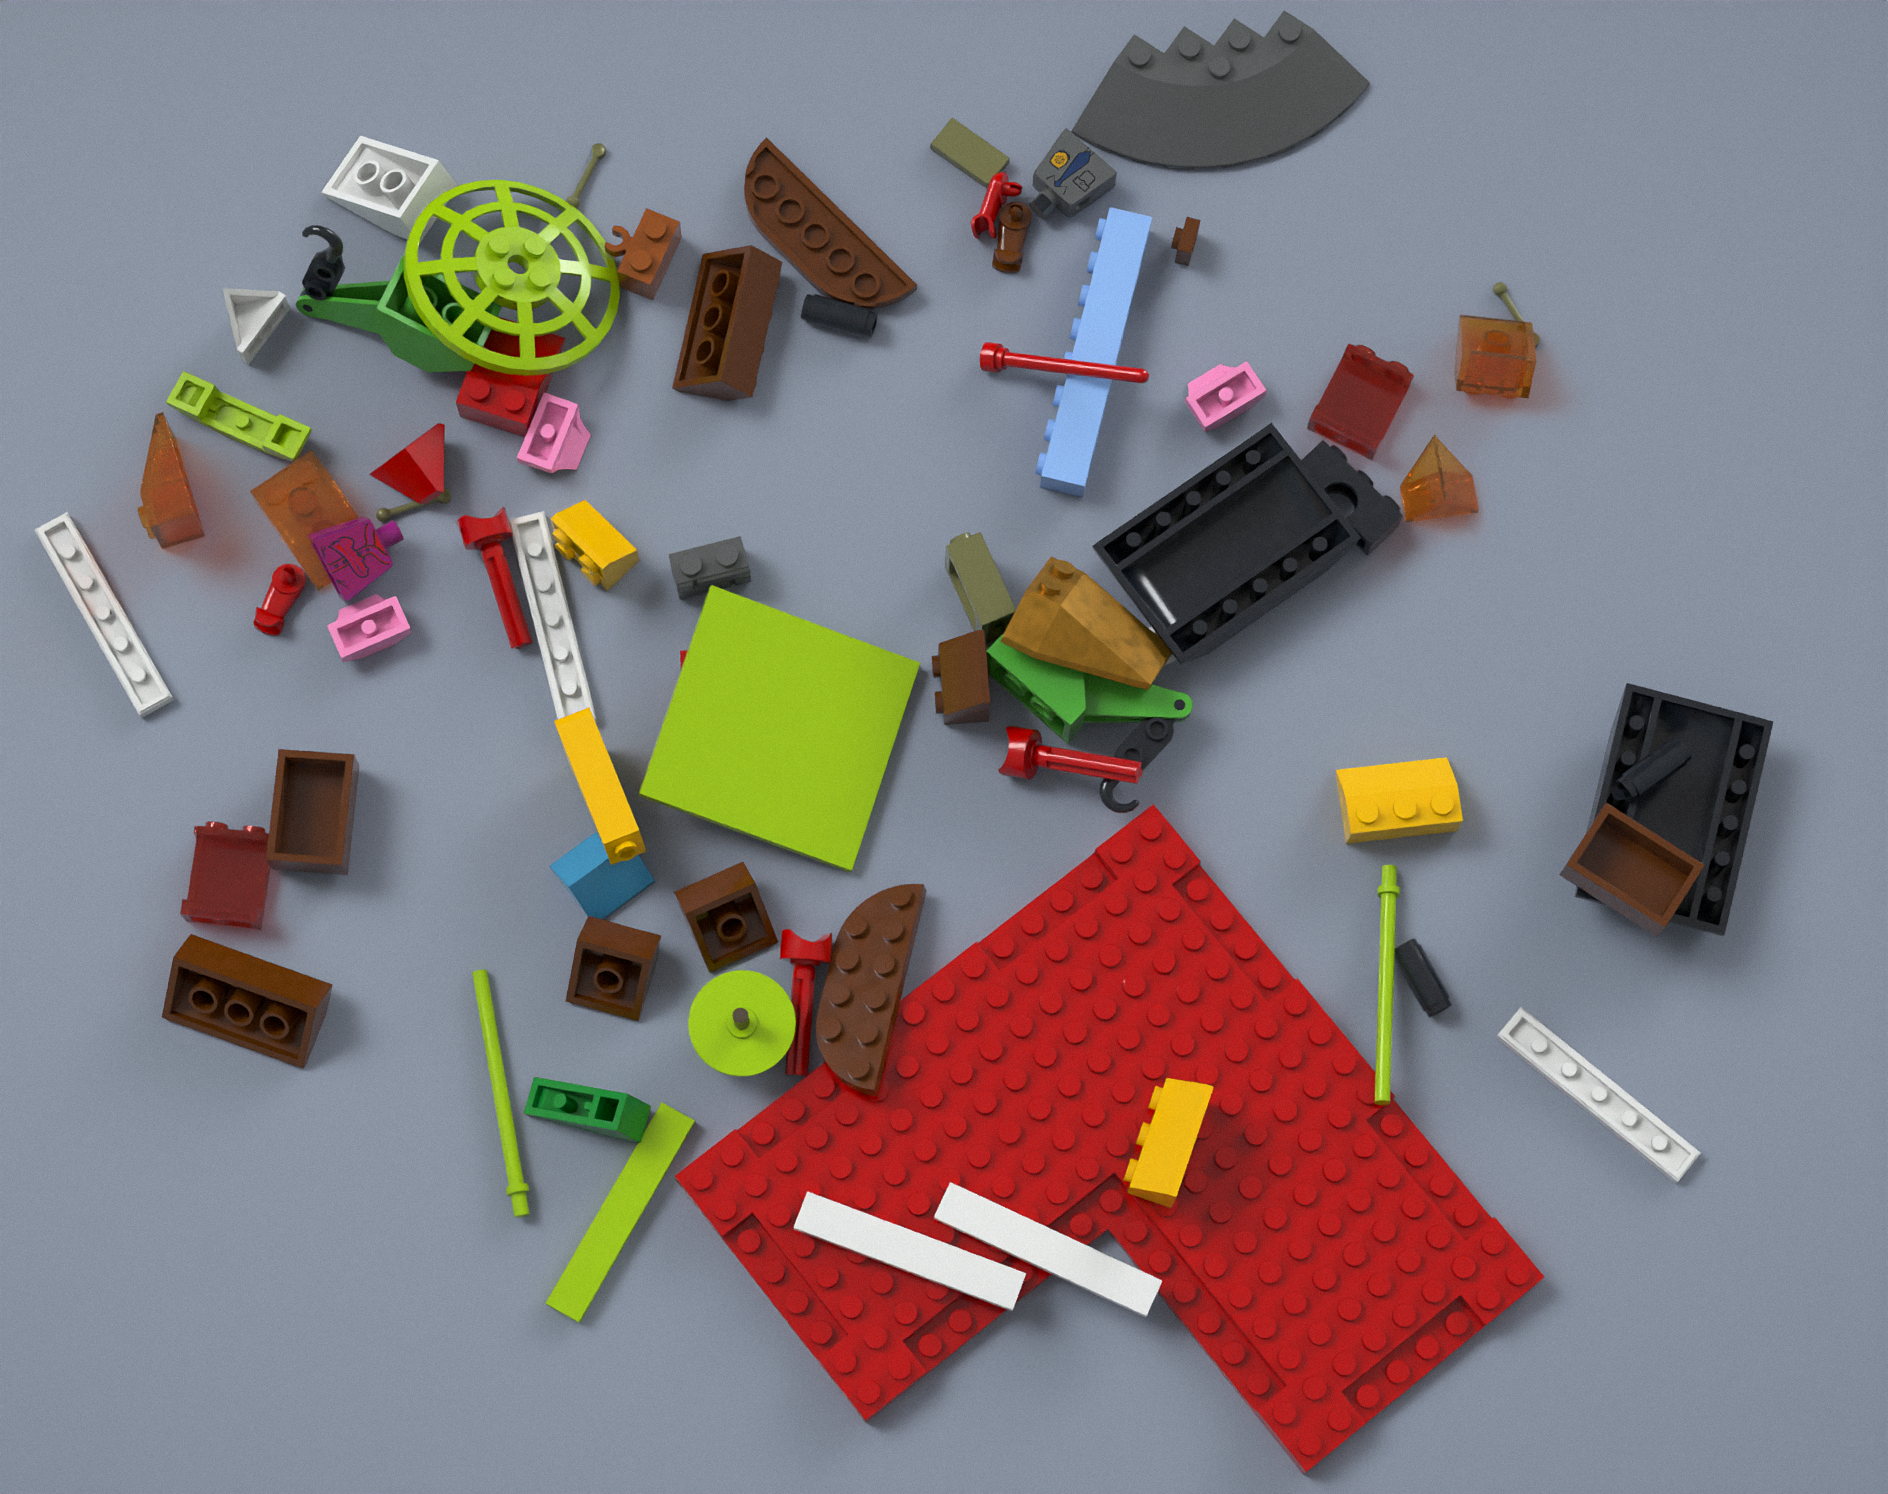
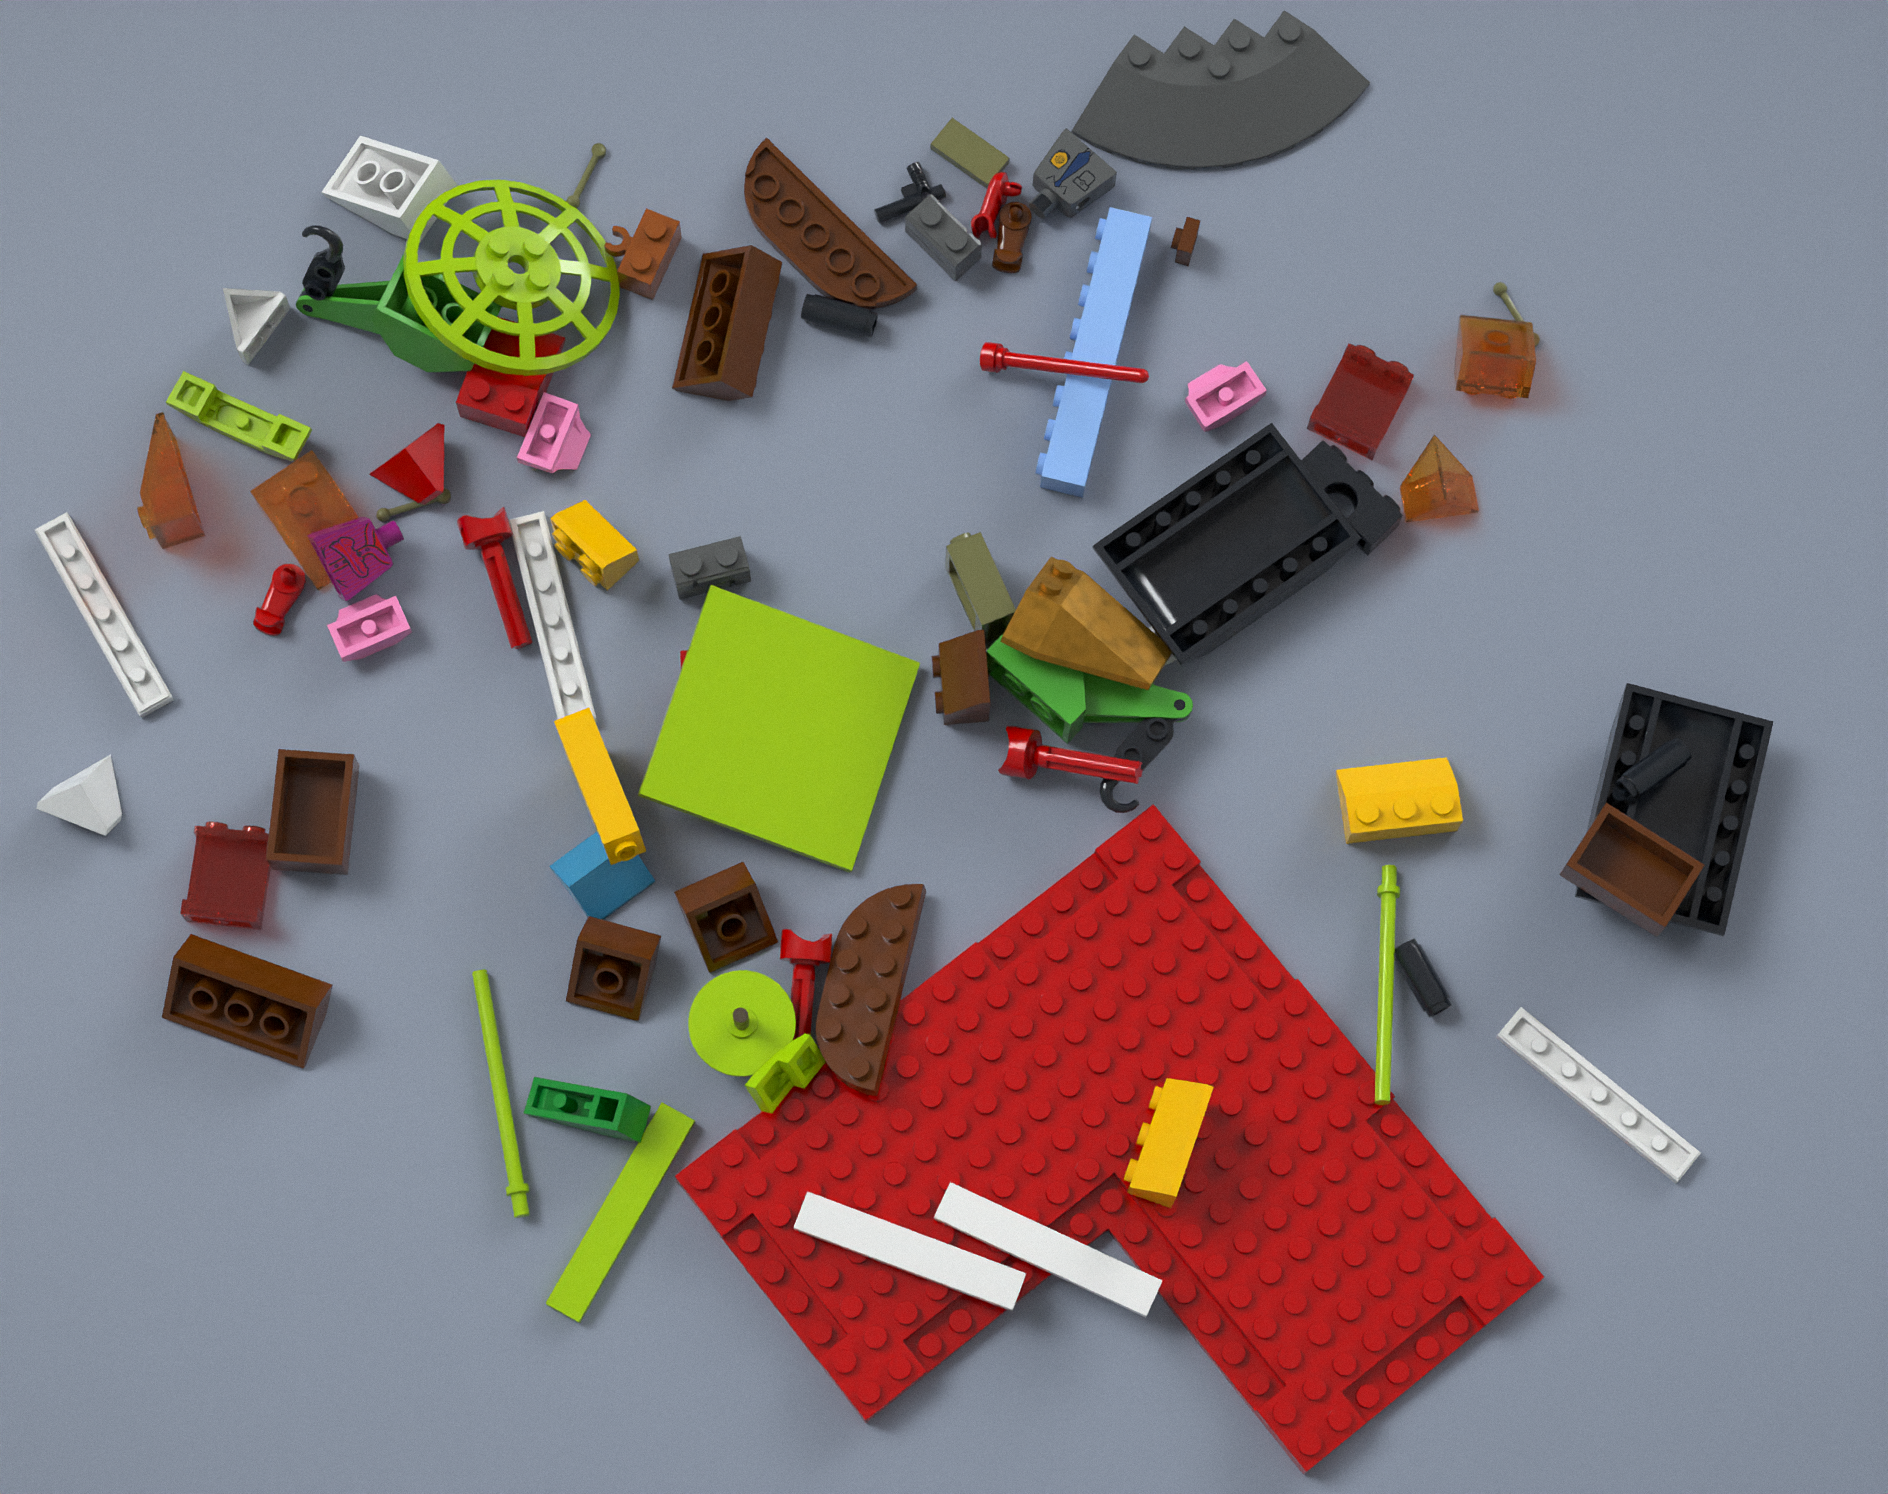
none -> white slope [36,754,122,836]
none -> lime slope [744,1034,826,1114]
none -> black hose [874,162,946,223]
none -> dark grey brick [905,194,982,281]

